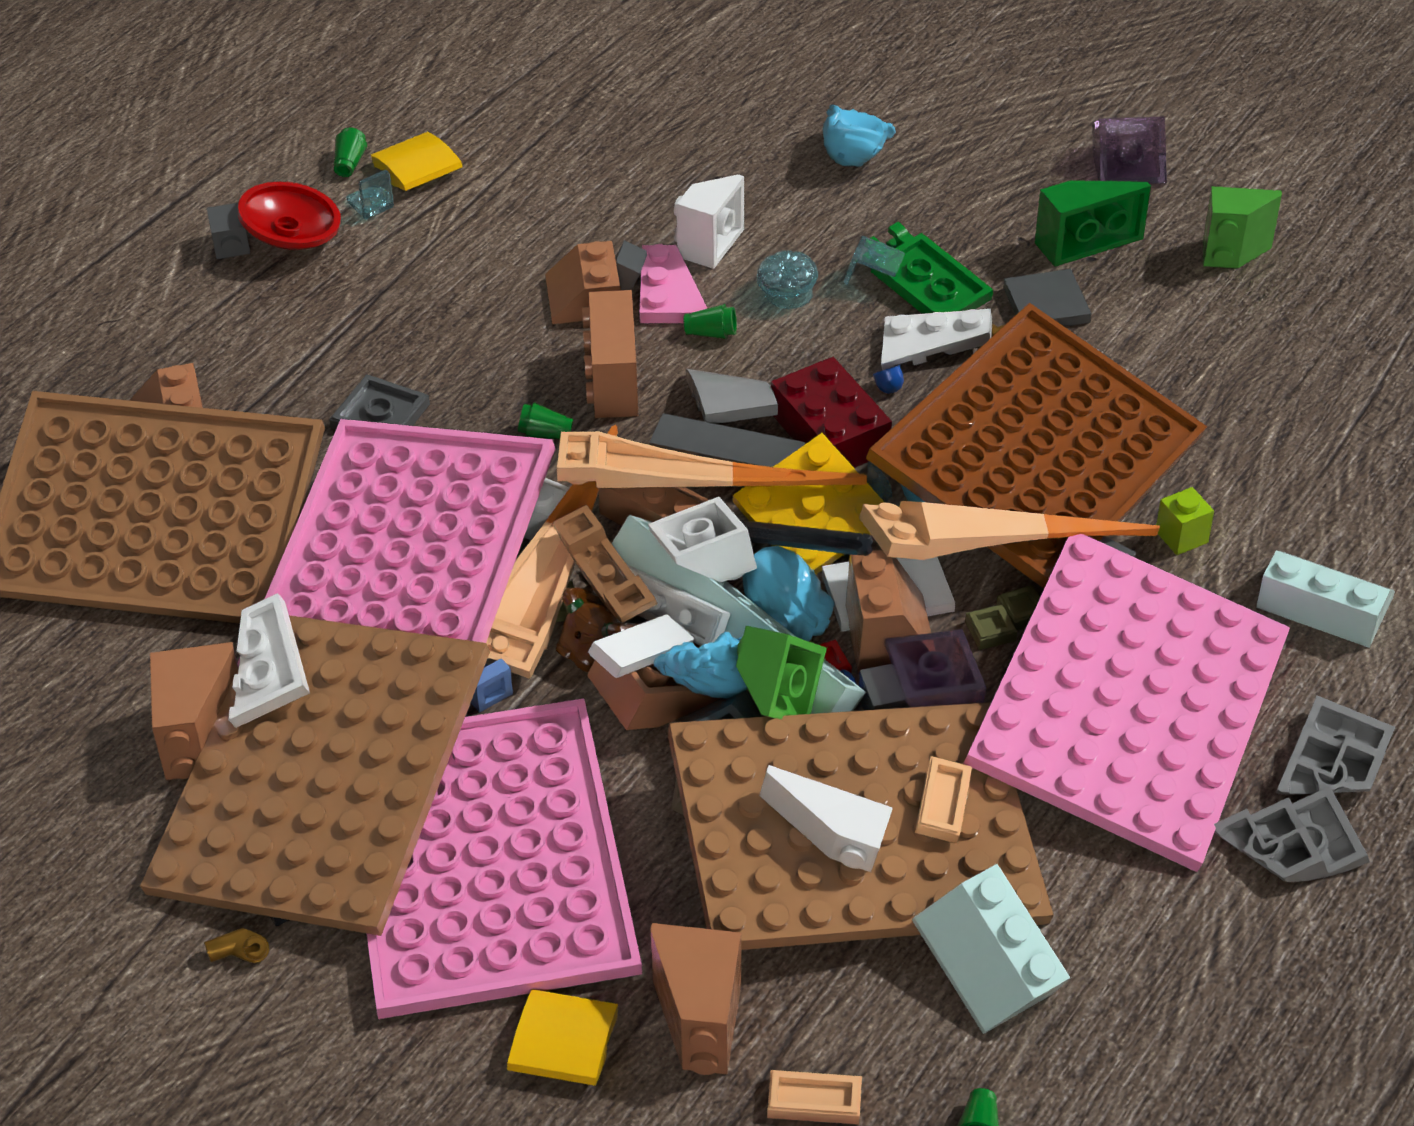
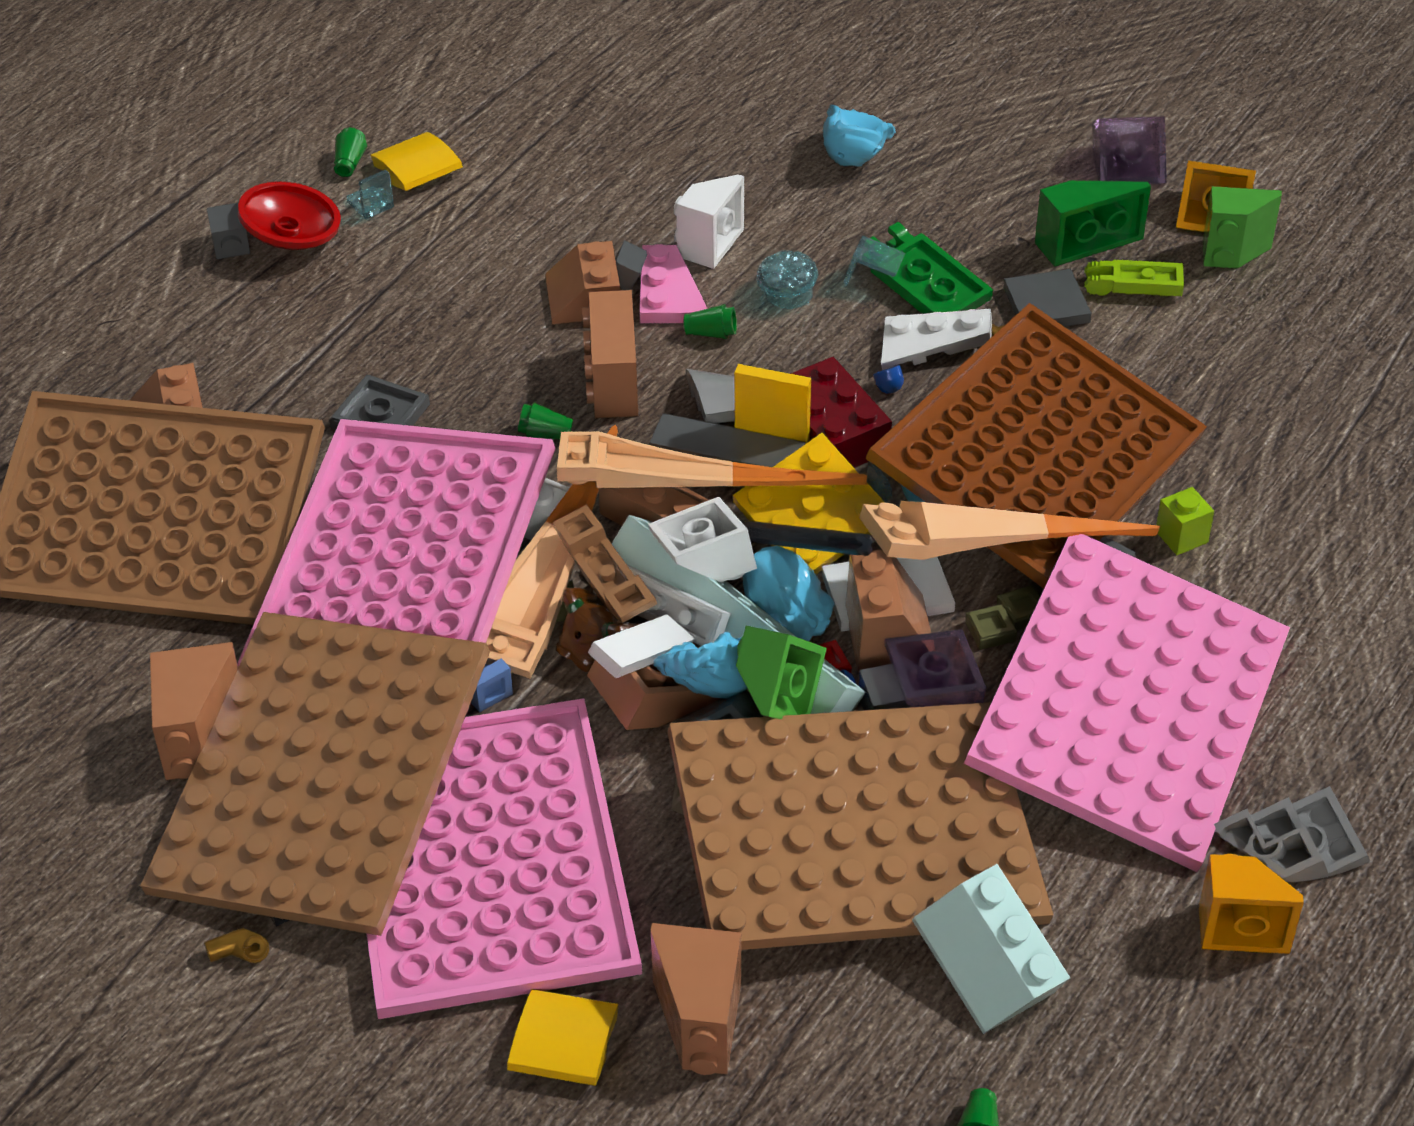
white wing [228,593,310,728] -> none
white slope [759,765,893,872] -> none
light nougat tile [767,1070,862,1125] -> none
light nougat tile [915,756,972,844] -> none
light aqua slope [1256,550,1395,648] -> none
light grey slope [1276,695,1395,795] -> none
none -> yellow tile [734,364,811,444]
none -> lime hinge [1084,260,1184,296]
none -> light orange slope [1176,160,1256,232]
none -> light orange slope [1199,854,1304,954]

